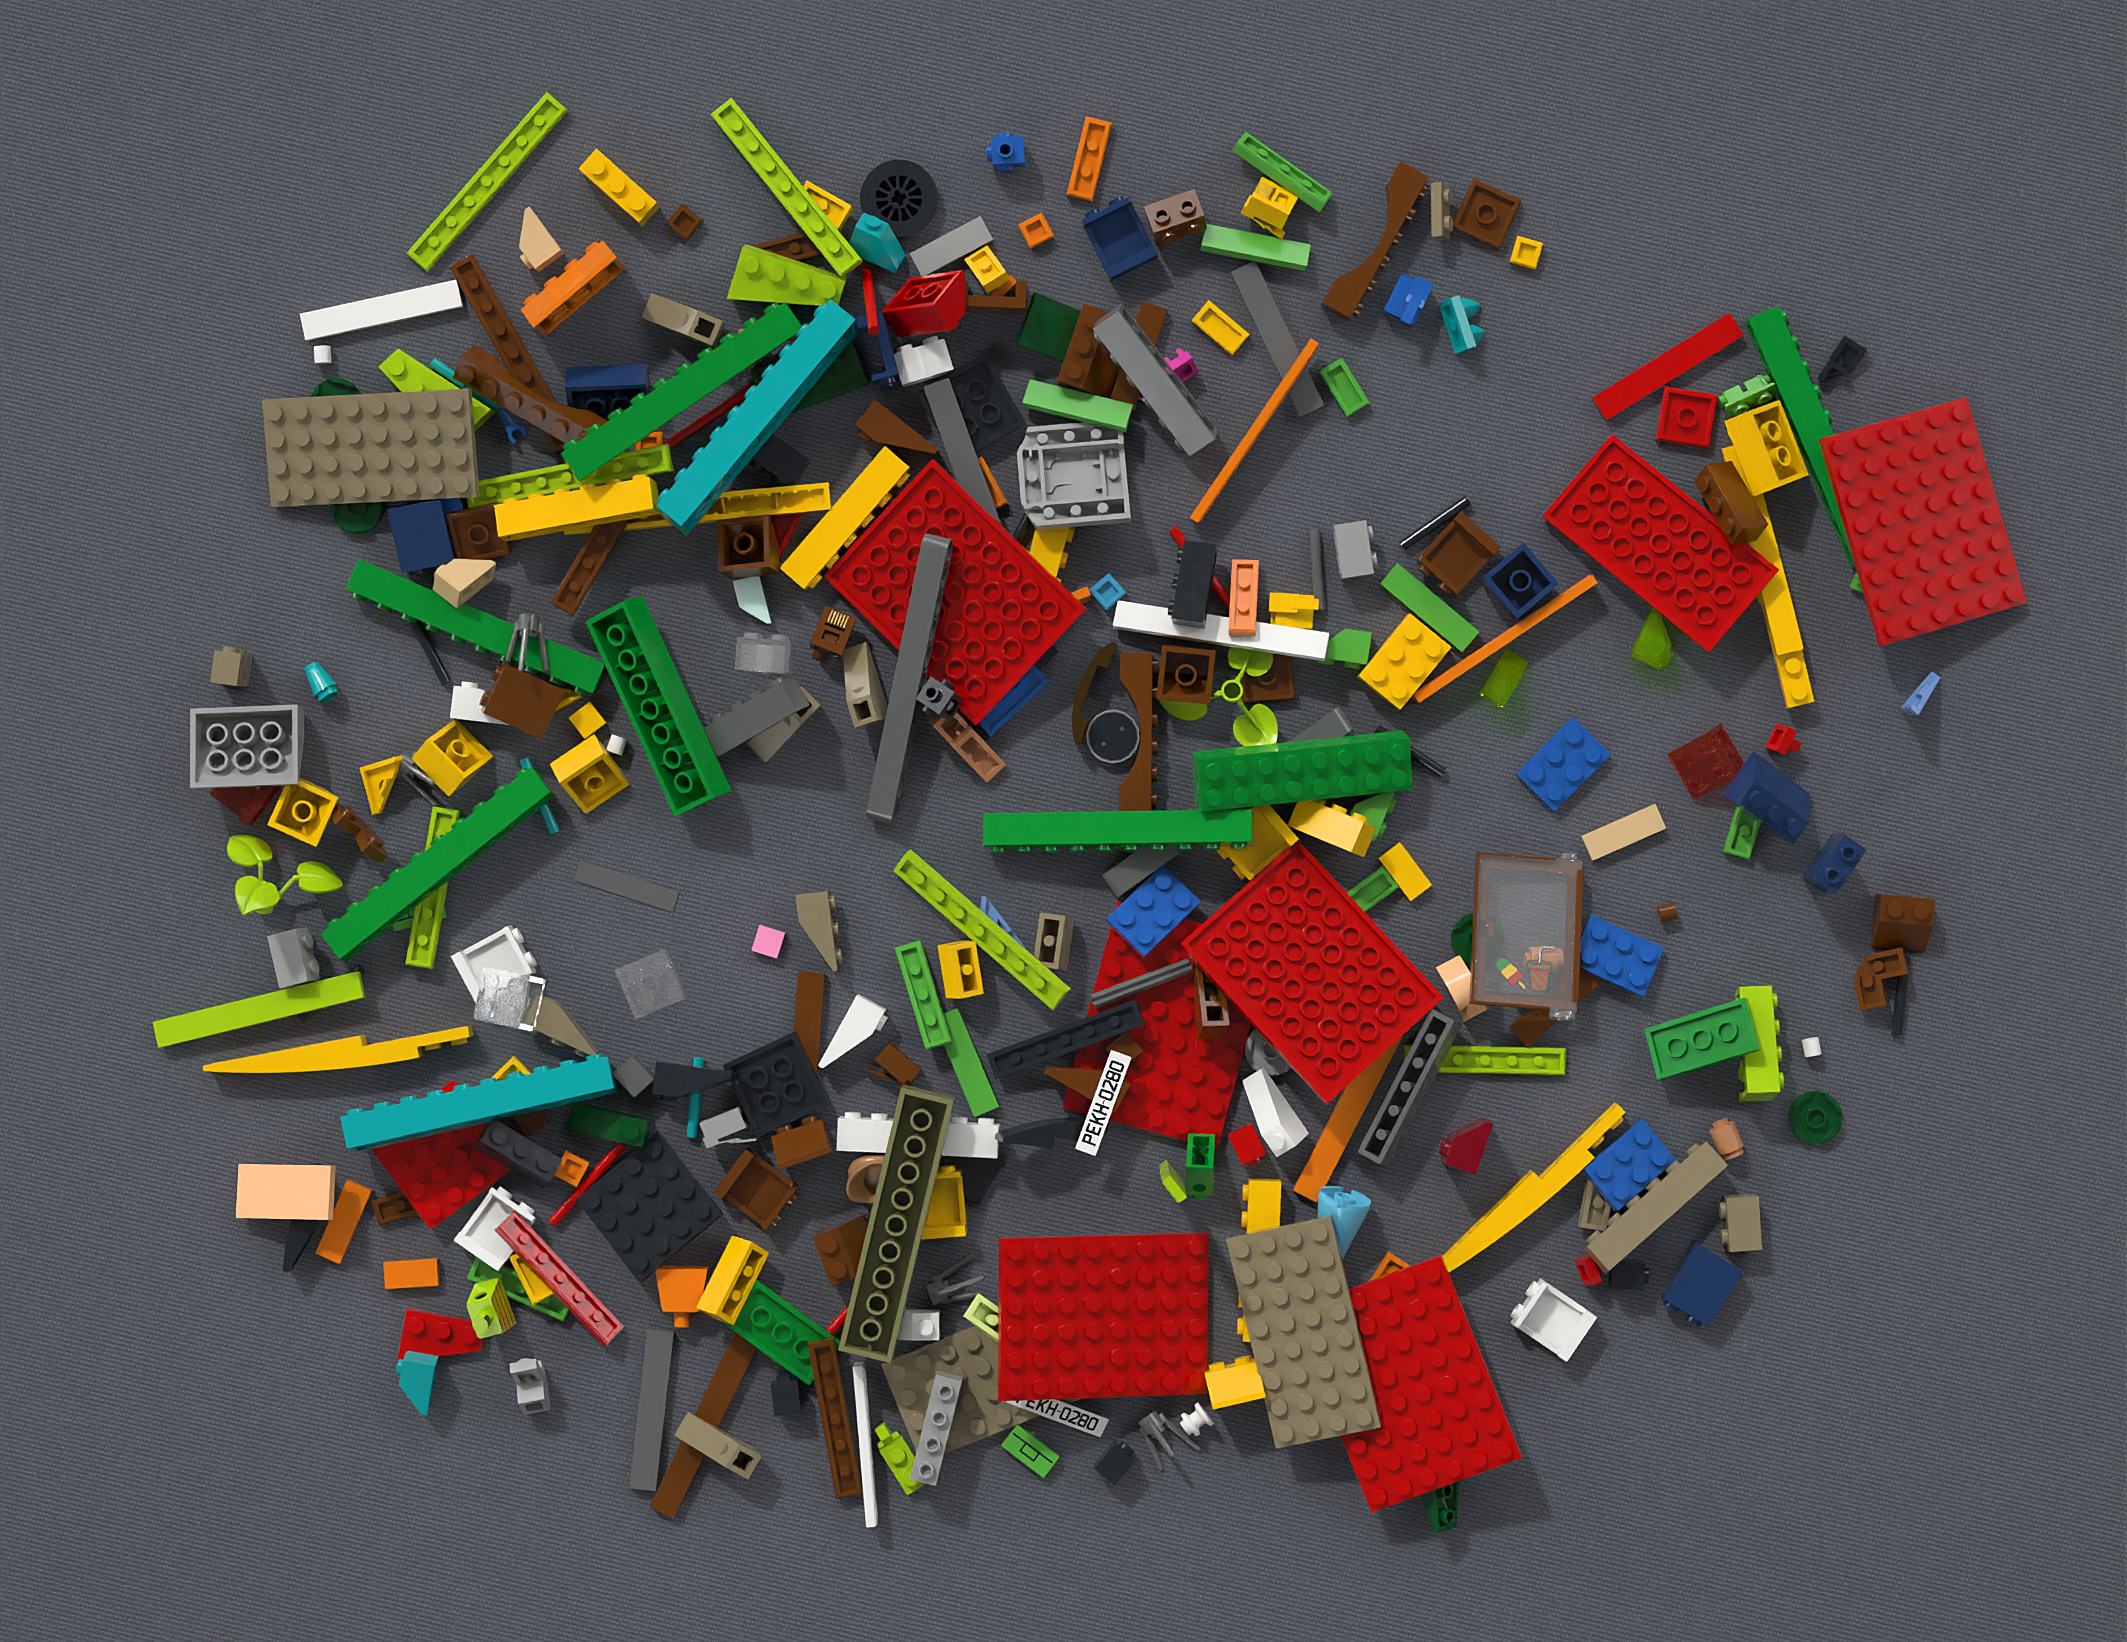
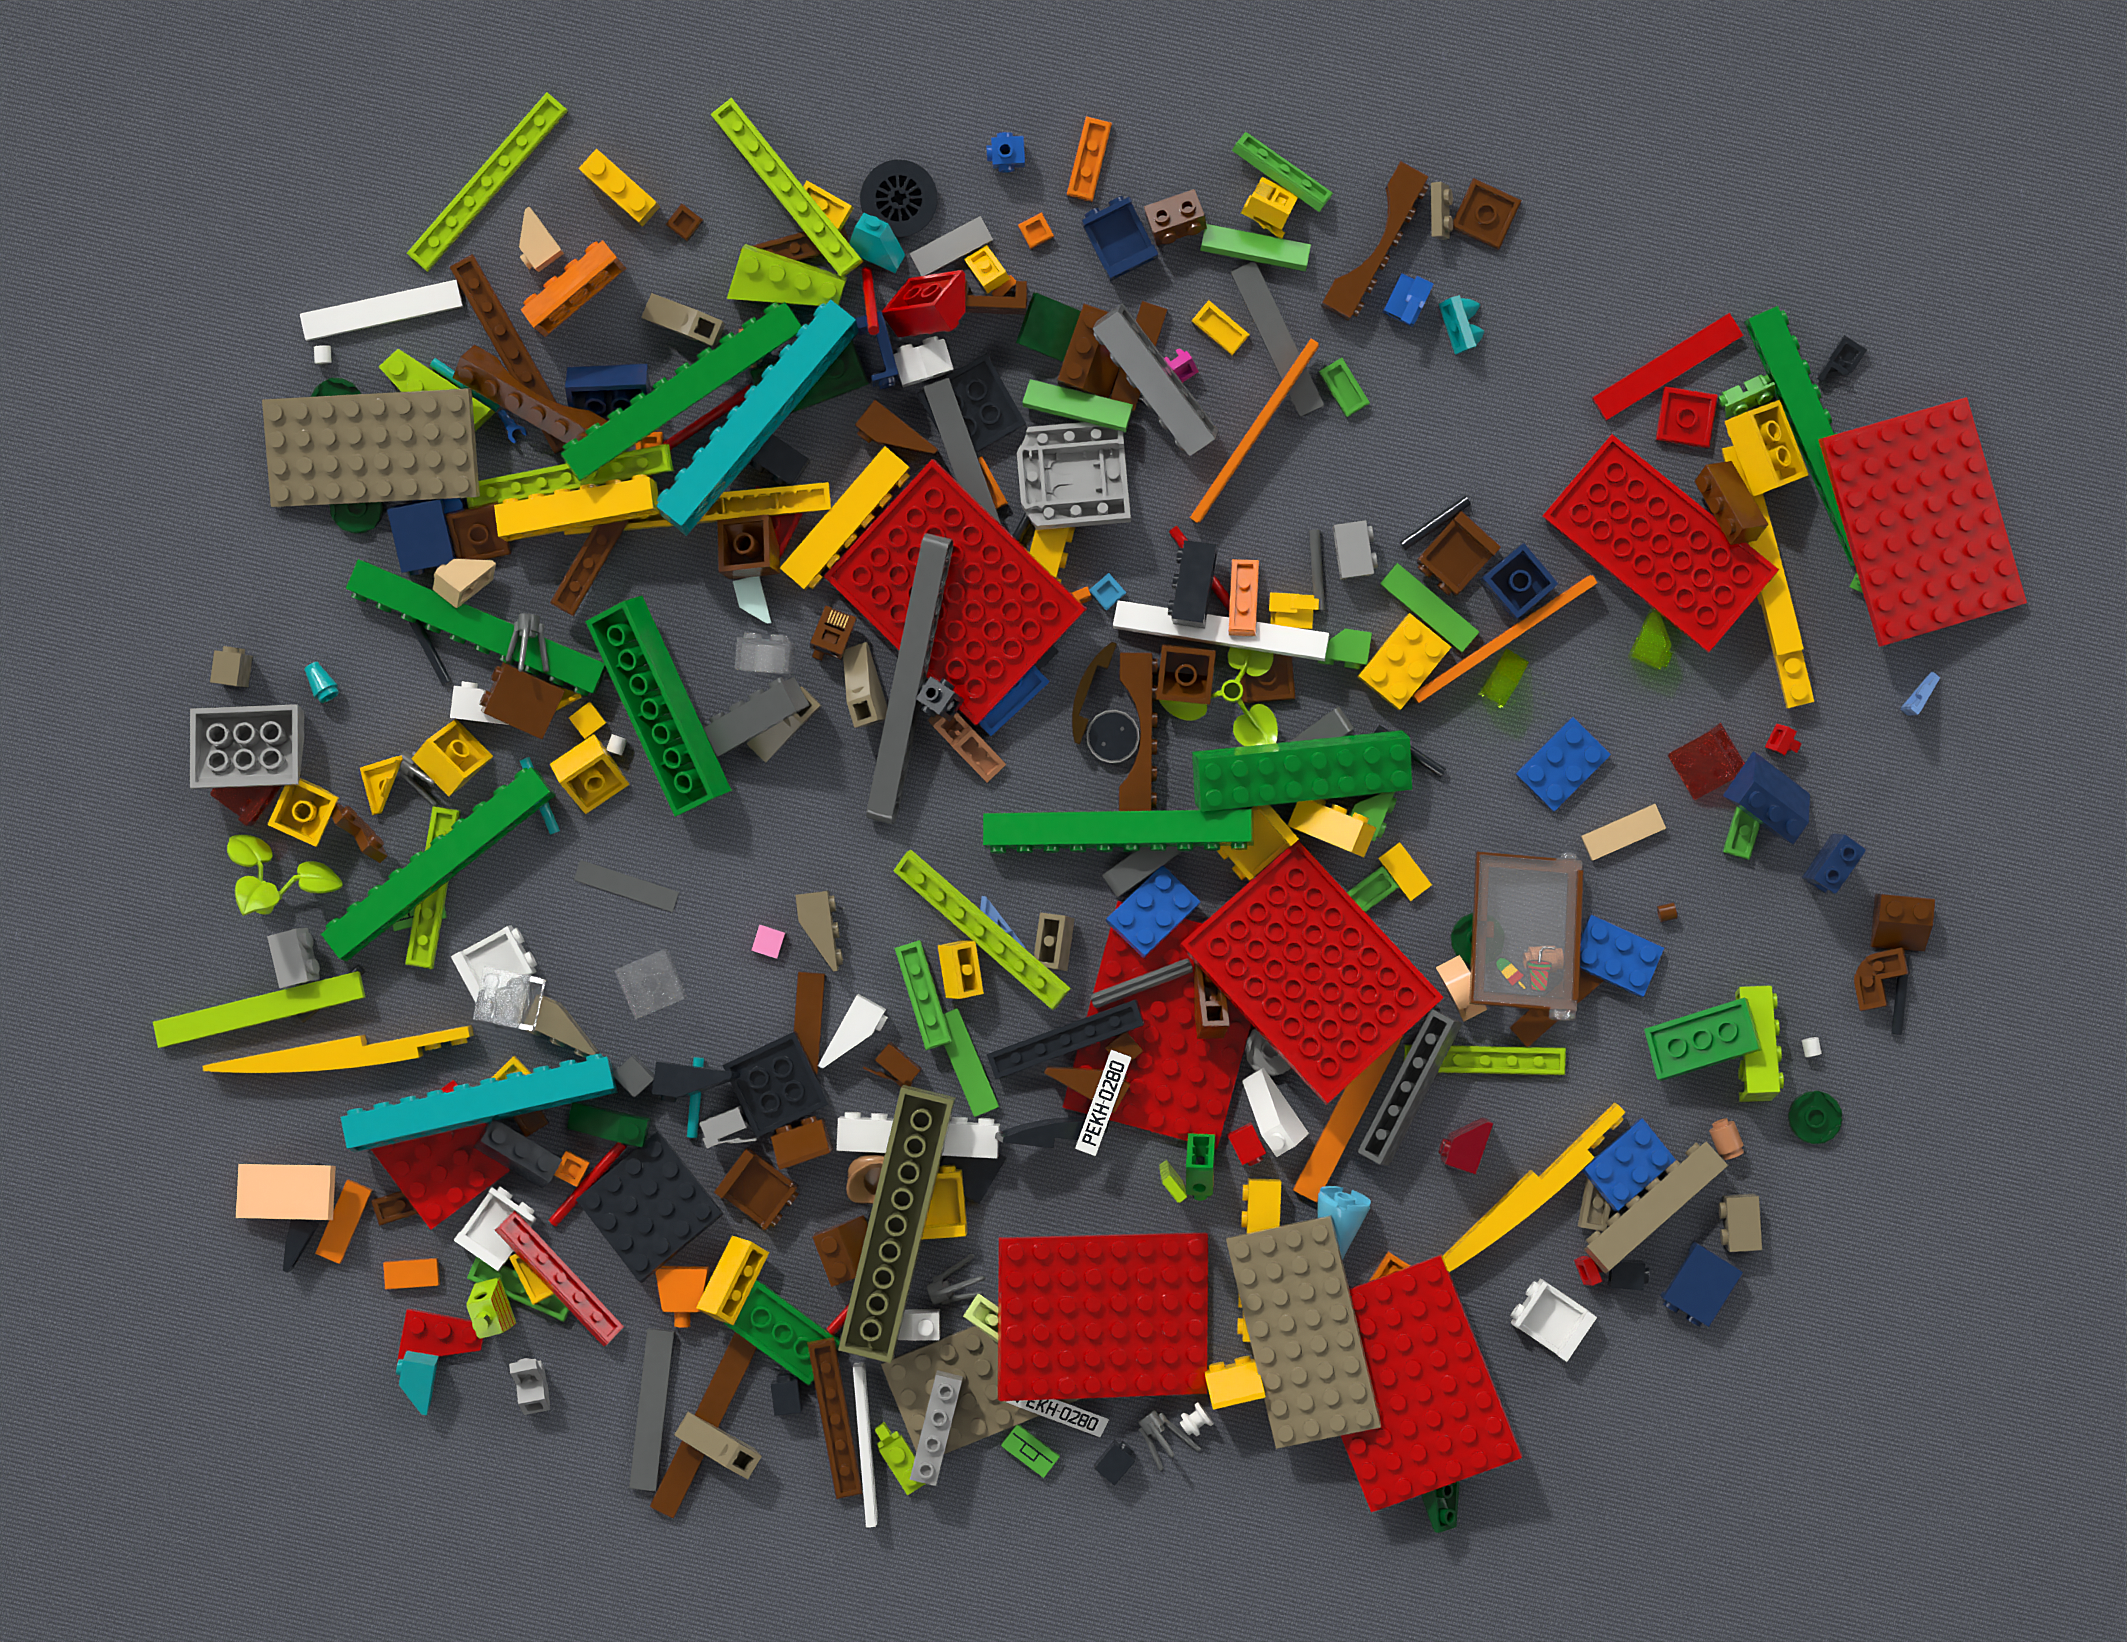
yellow tile [1509,236,1543,270] -> none

